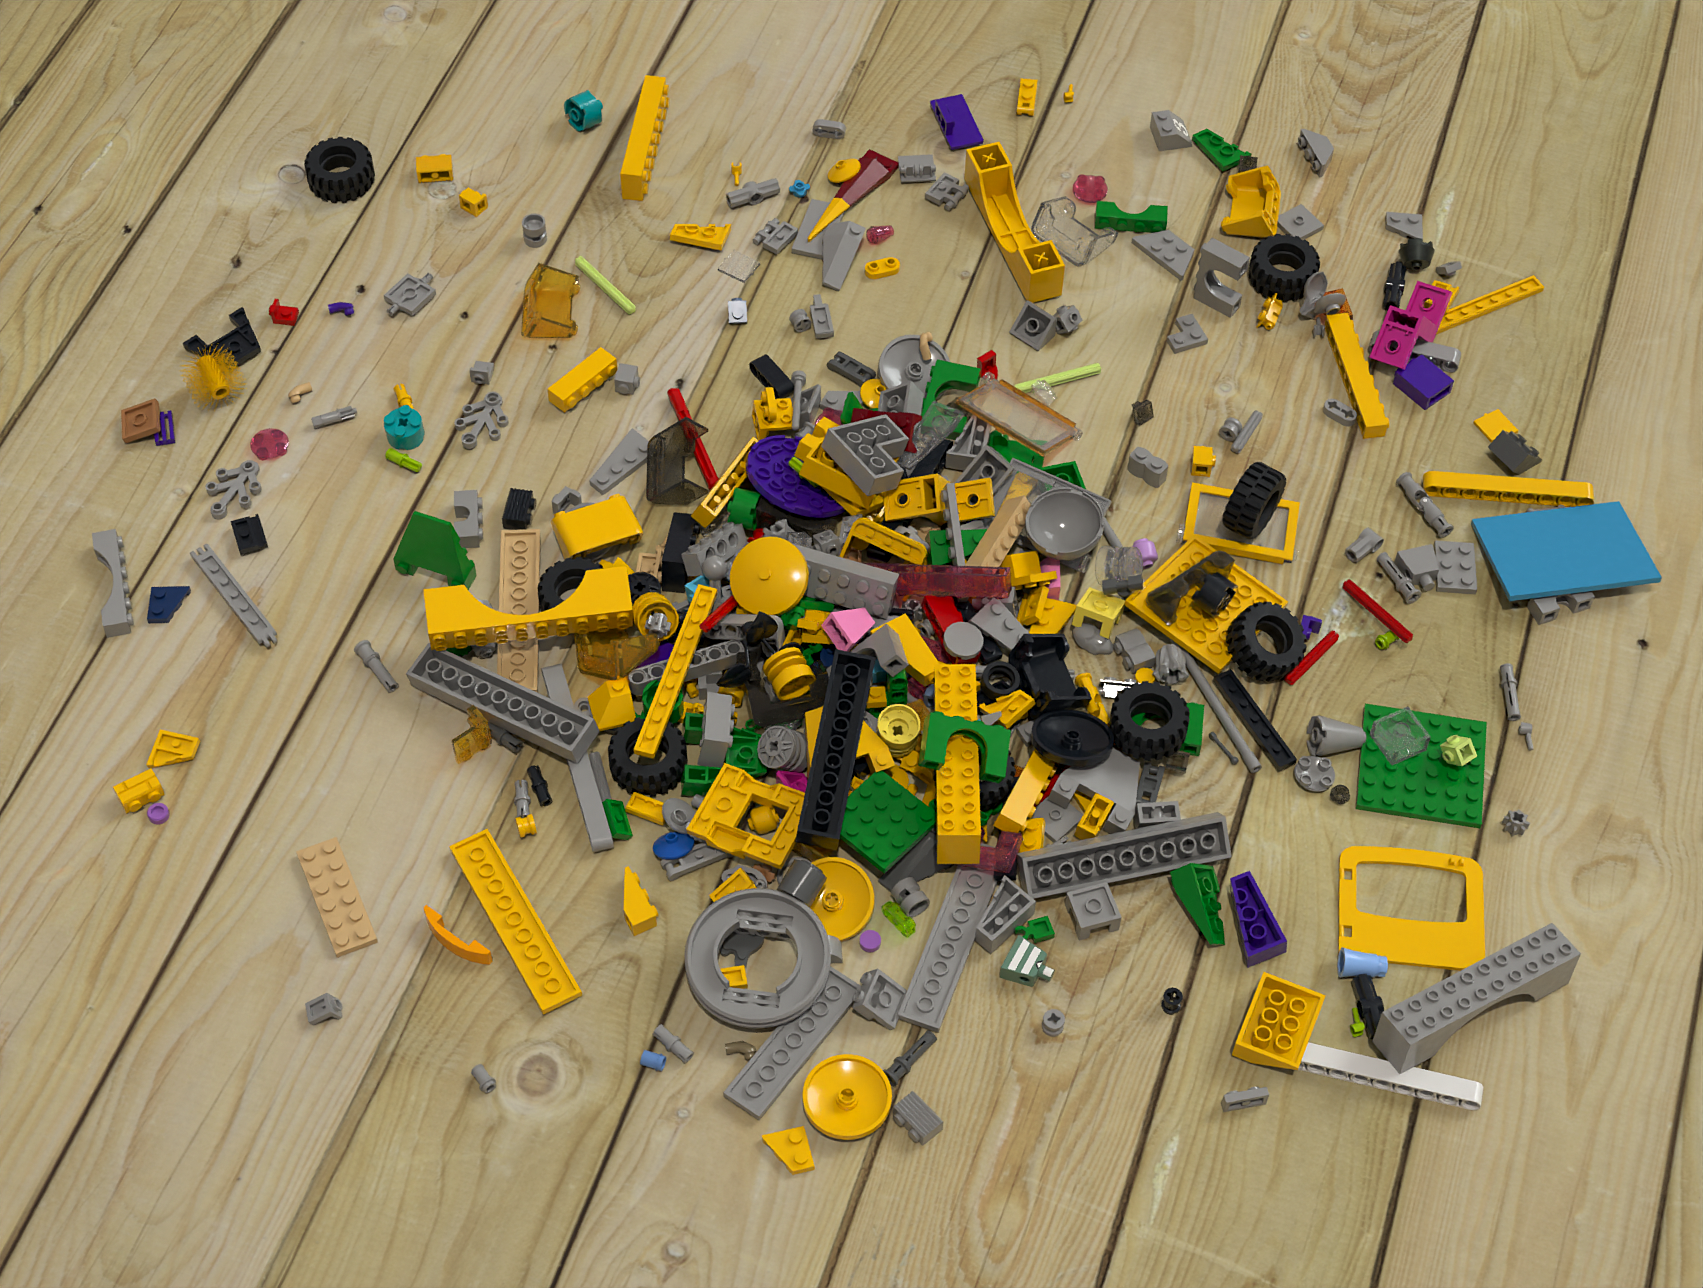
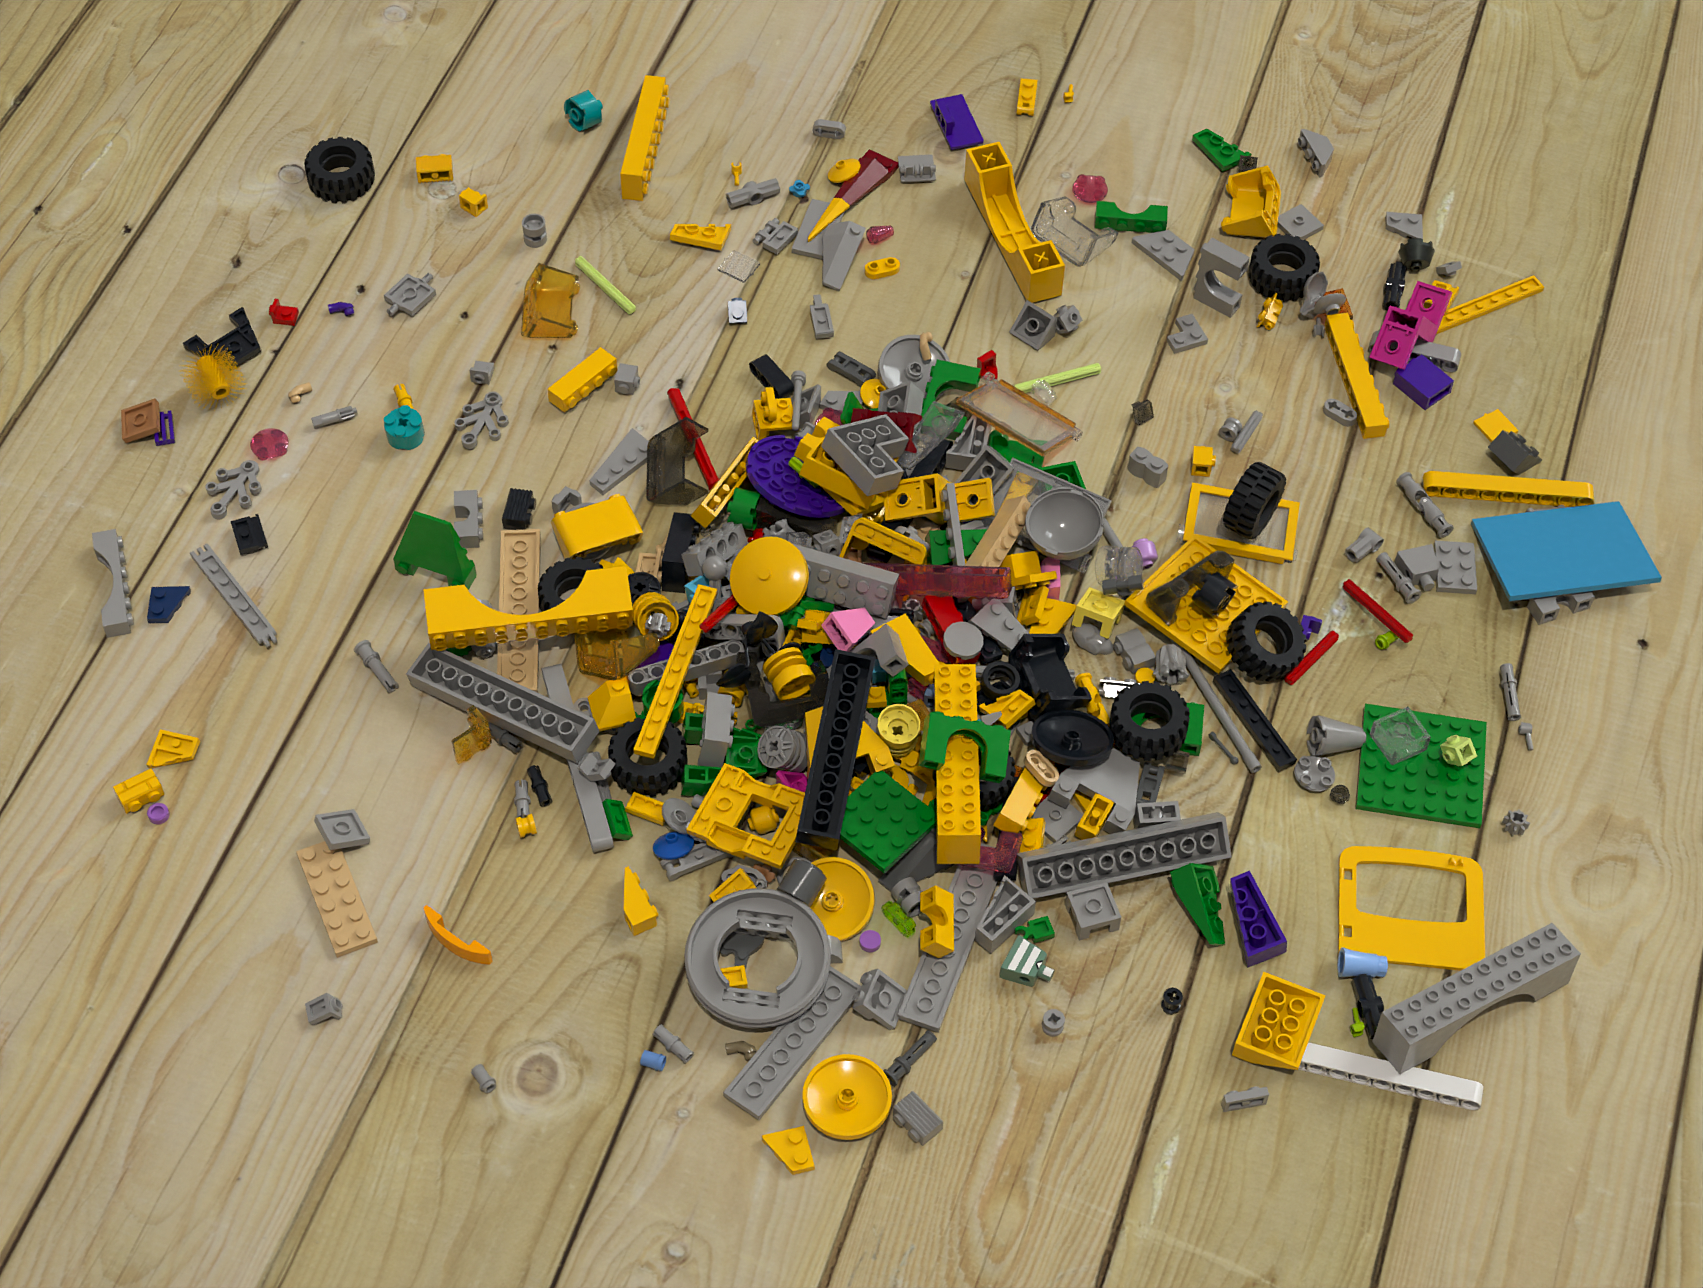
lime axle [385,448,422,472] -> none
yellow plate [449,829,582,1015] -> none
light grey wheel [789,309,812,332] -> none
light grey plate [925,172,969,211] -> none
light grey slope [1150,110,1193,151] -> none
none -> light grey plate [314,809,370,850]
none -> light grey bracket [578,753,615,782]
none -> yellow arch [920,885,954,958]
none -> tan plate [1023,750,1059,787]

